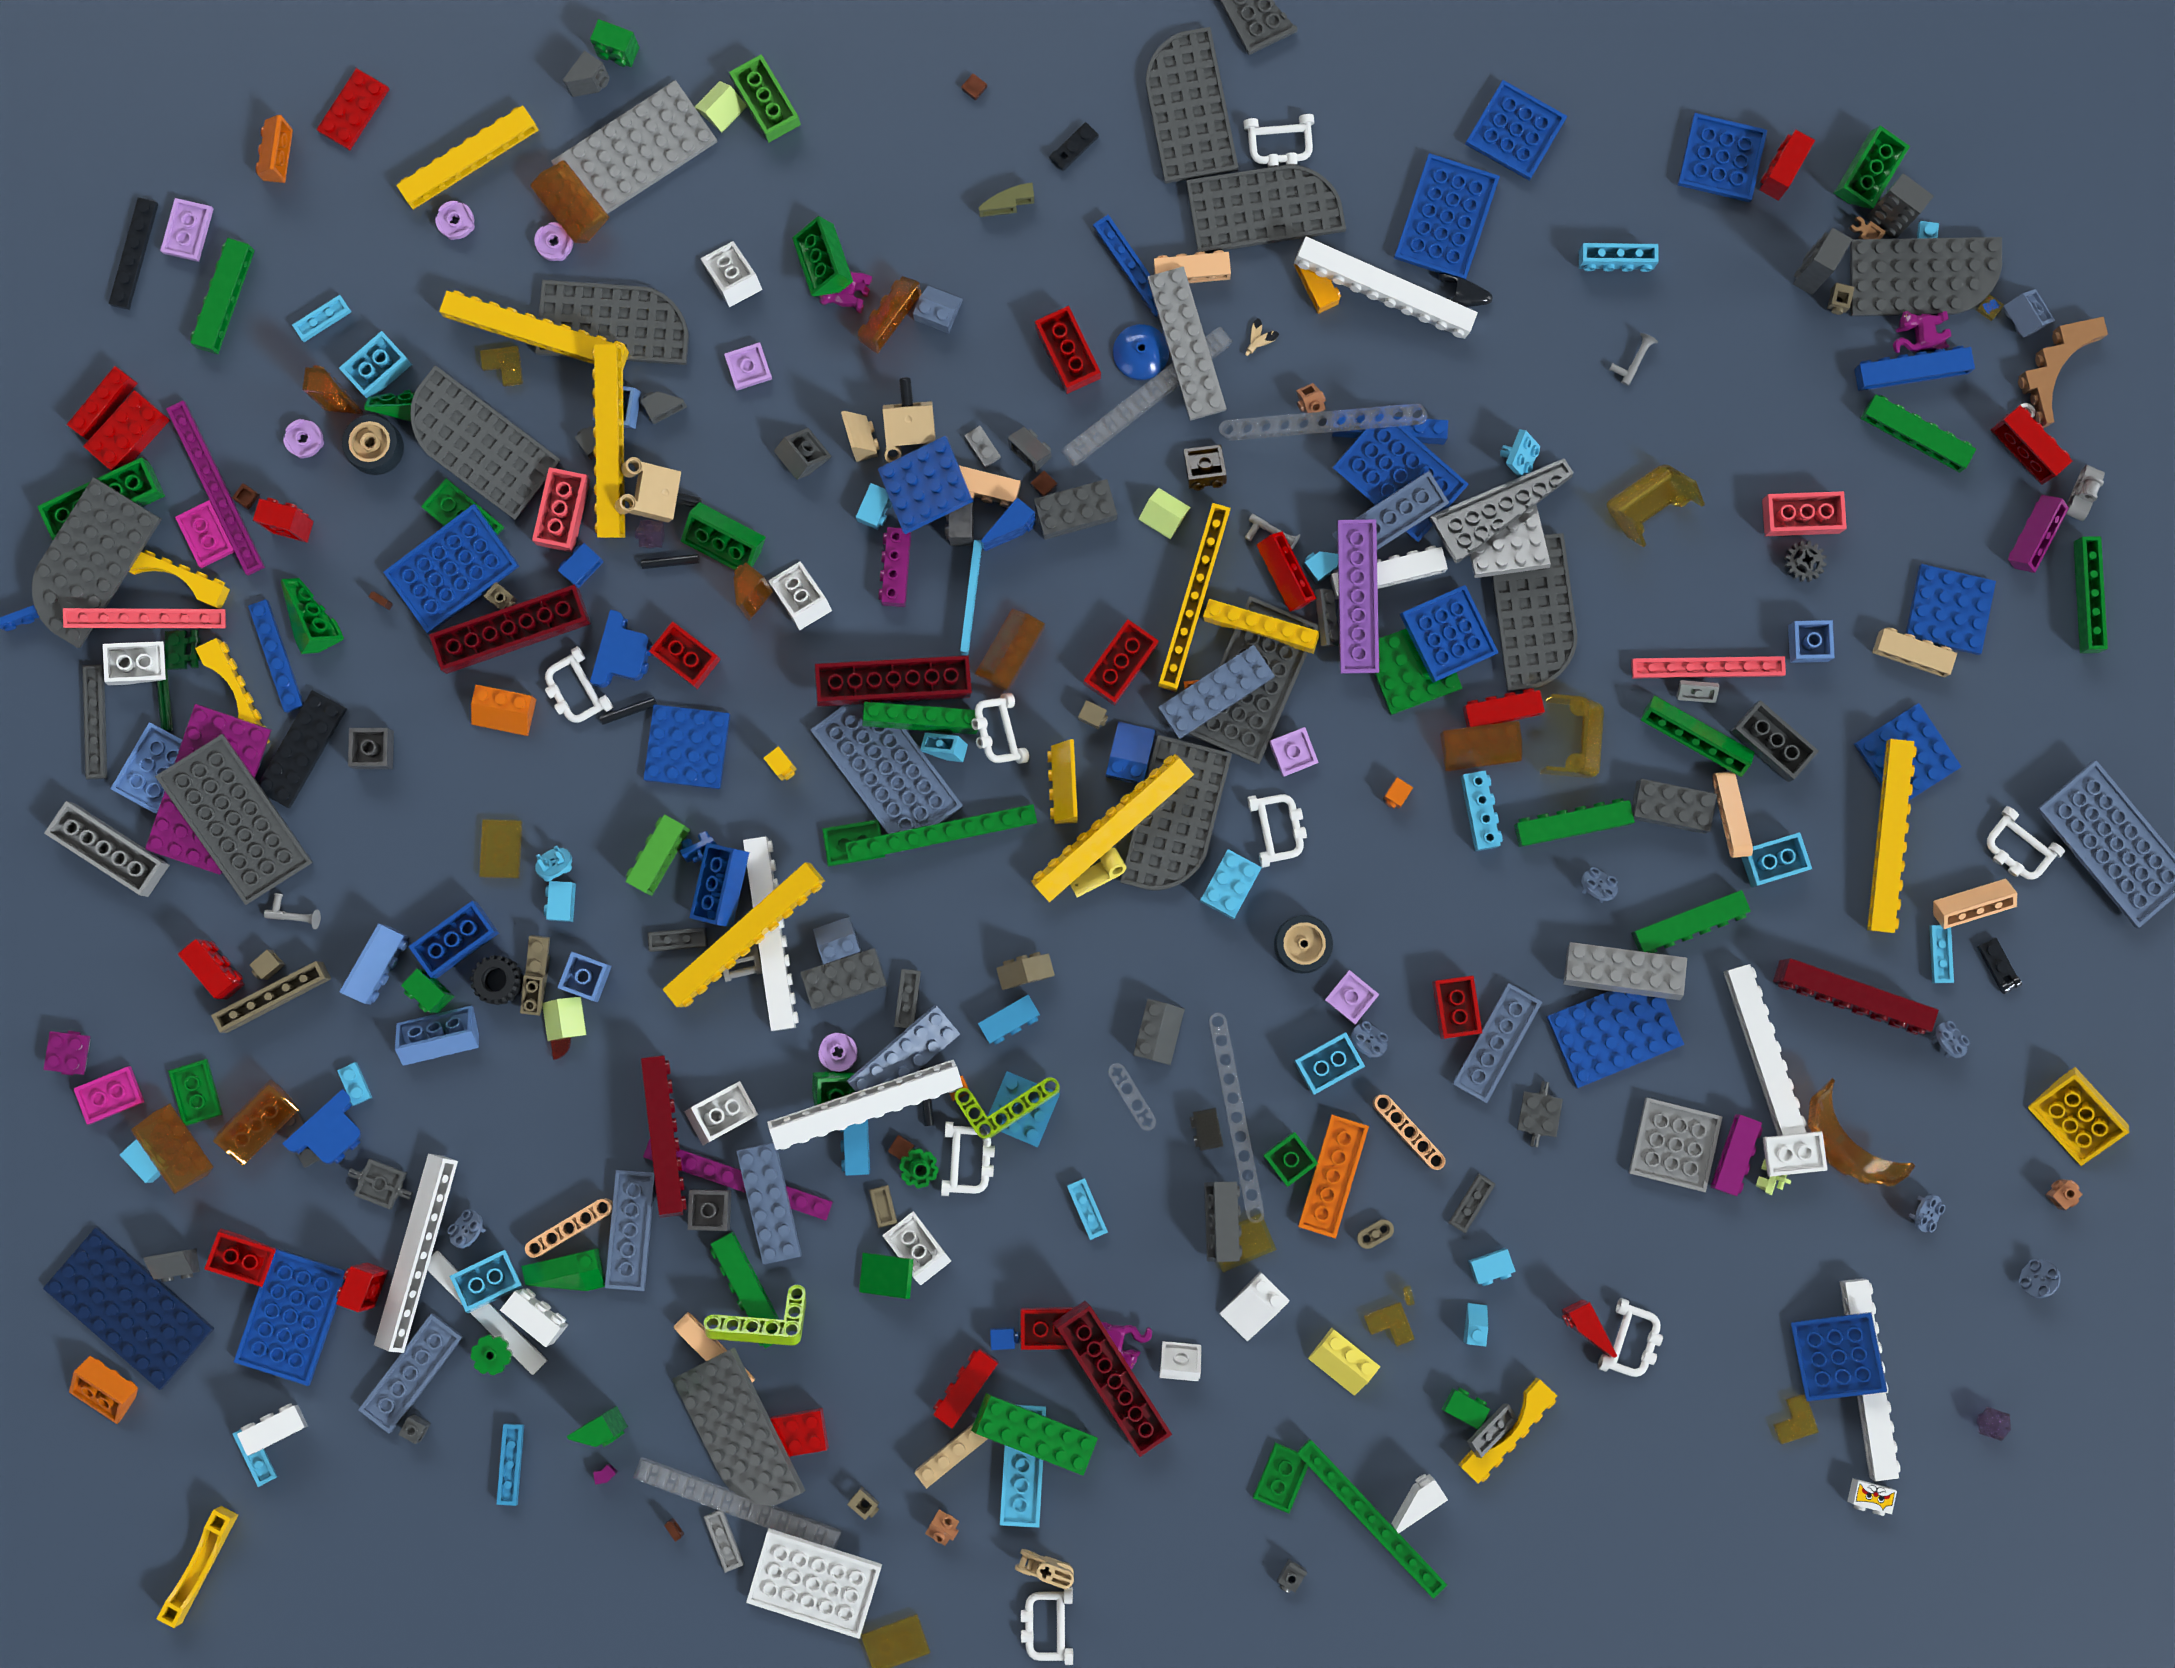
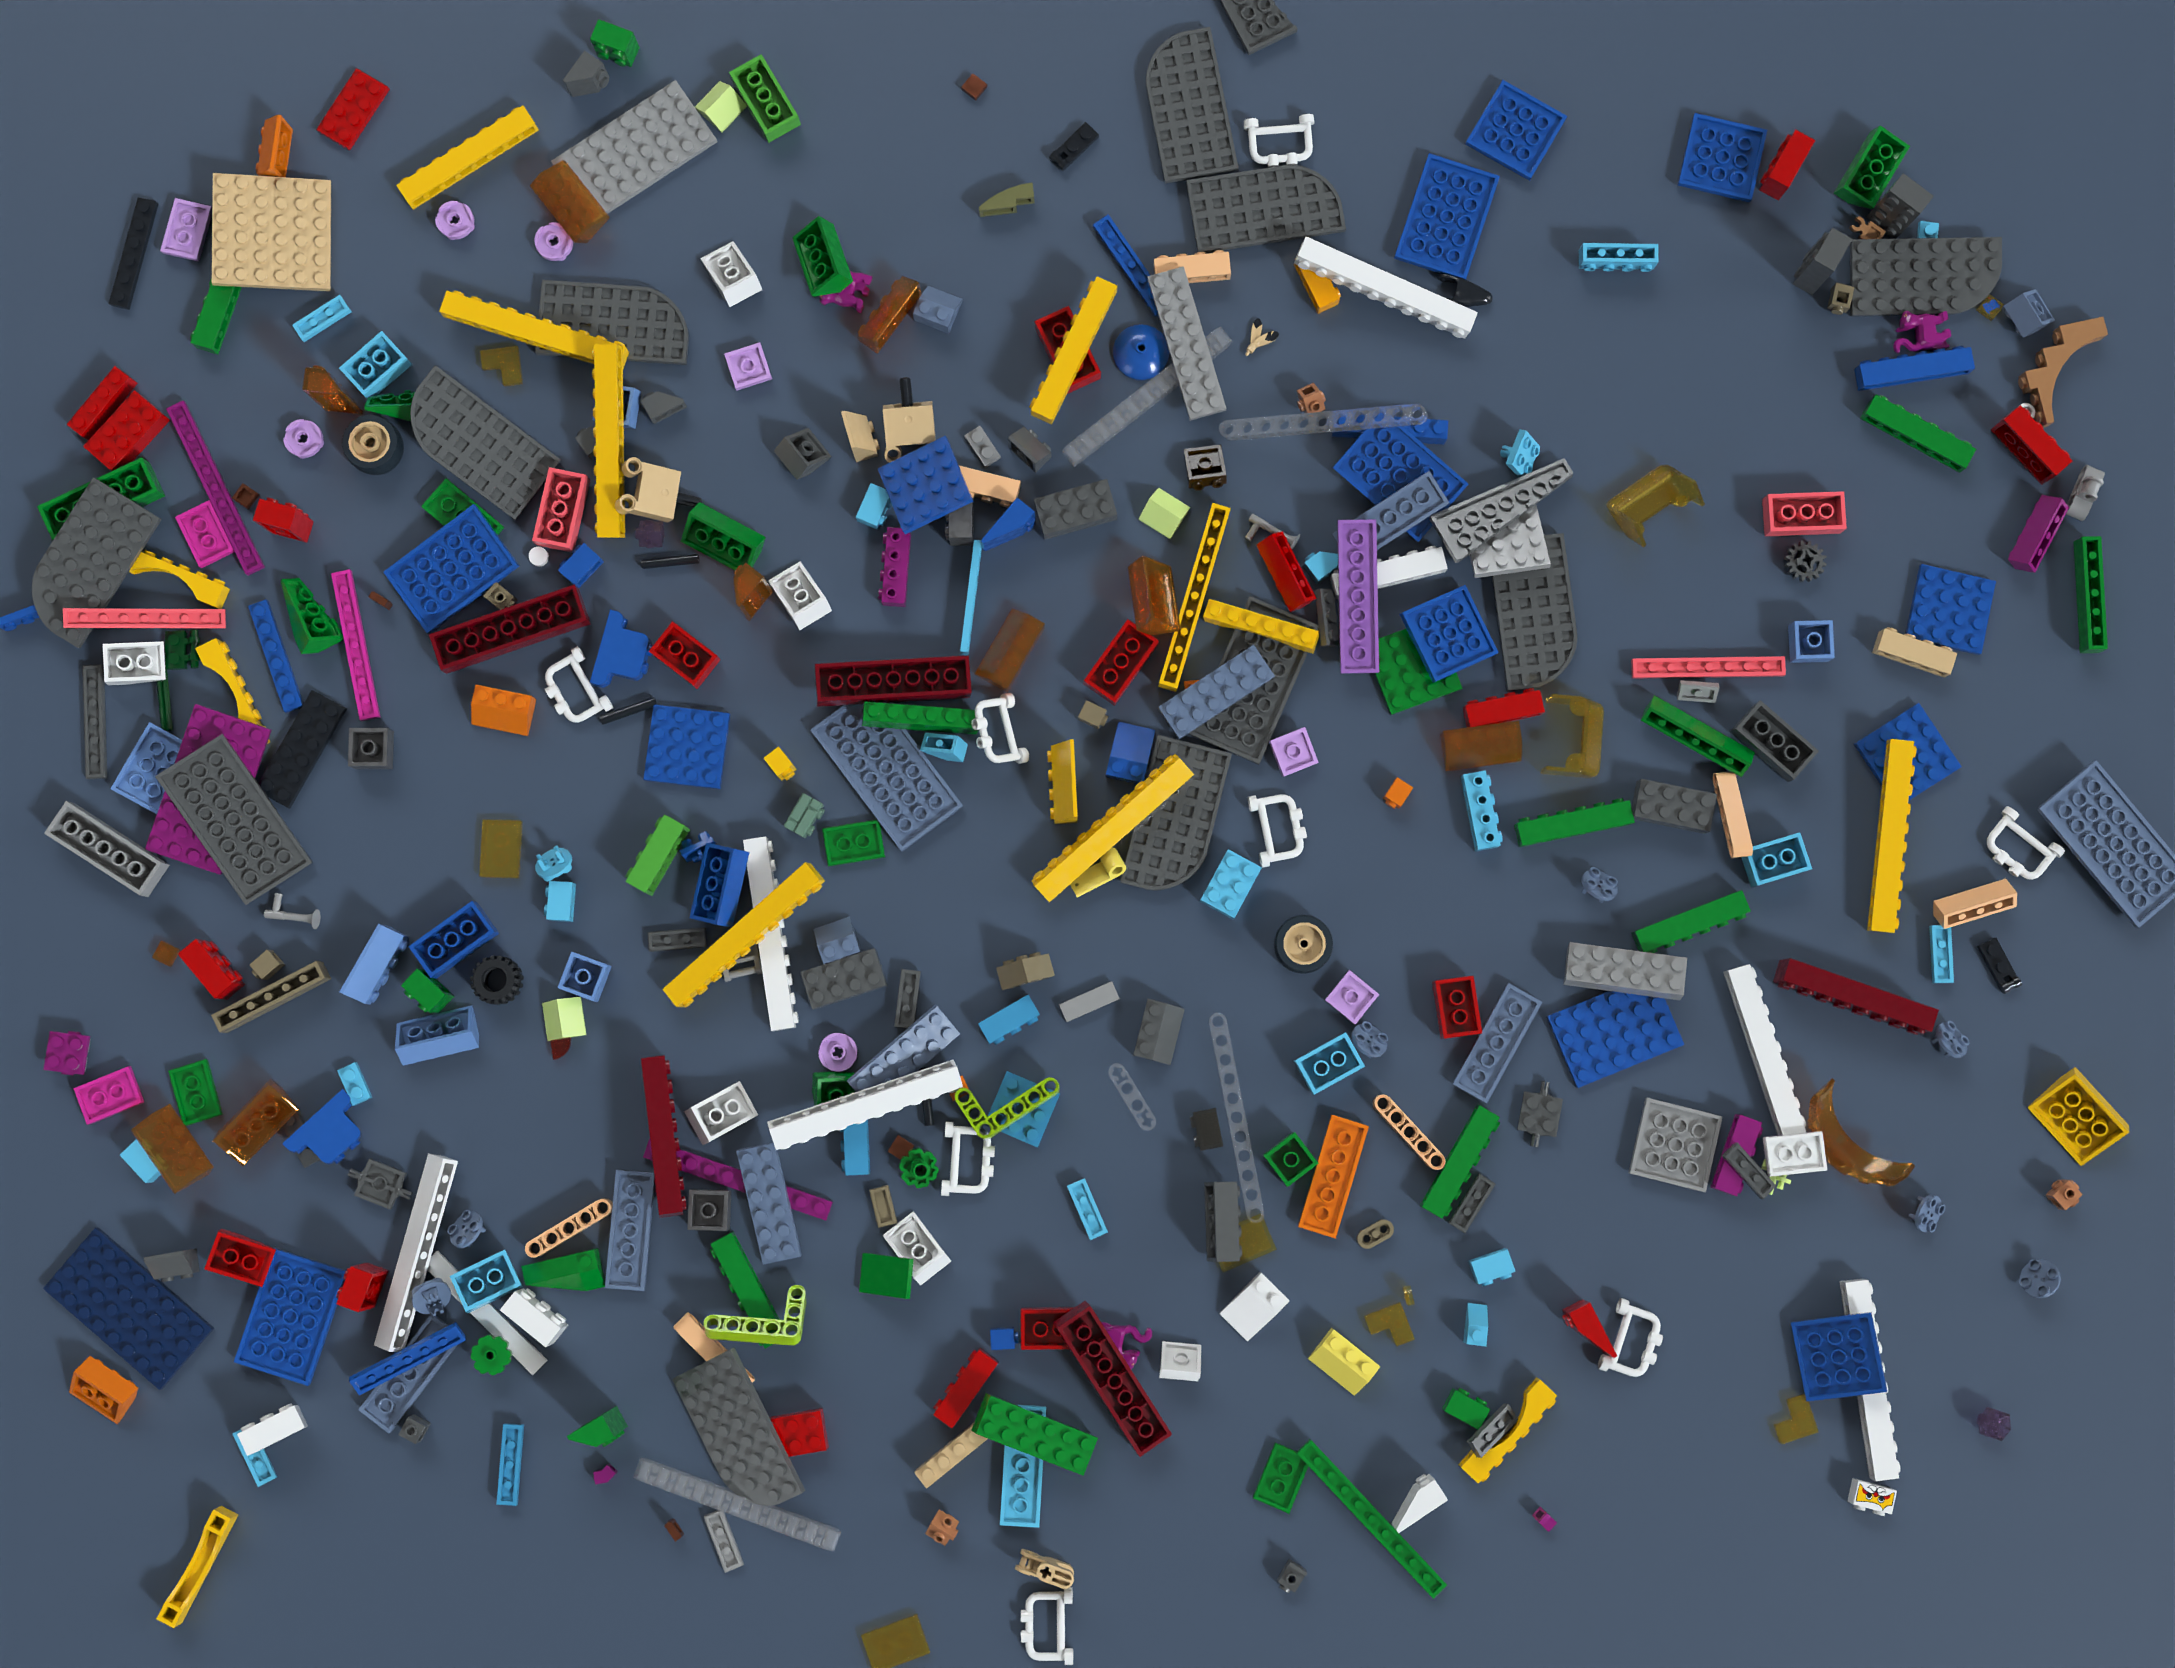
dark tan slope [520,935,550,1016] -> none
white plate [746,1528,882,1639] -> none
green plate [845,804,1037,862] -> none
dark tan brick [847,1487,879,1520] -> none
copper tile [1031,471,1057,496] -> none
light grey piece [1609,333,1658,386] -> none
none -> clear orange plate [152,941,181,967]
none -> tan plate [212,173,331,291]
none -> dark pink plate [331,569,380,721]
none -> blue plate [349,1322,466,1395]
none -> sand blue plate [411,1278,451,1317]
none -> white tile [529,547,549,567]
none -> sand green brick [784,793,825,838]
none -> yellow brick [1029,276,1117,425]
none -> light grey tile [1059,981,1120,1022]
none -> clear orange slope [1128,555,1181,635]
none -> green brick [1420,1105,1500,1219]
none -> magenta piece [1532,1507,1557,1532]
none -> dark grey tile [1721,1142,1776,1199]

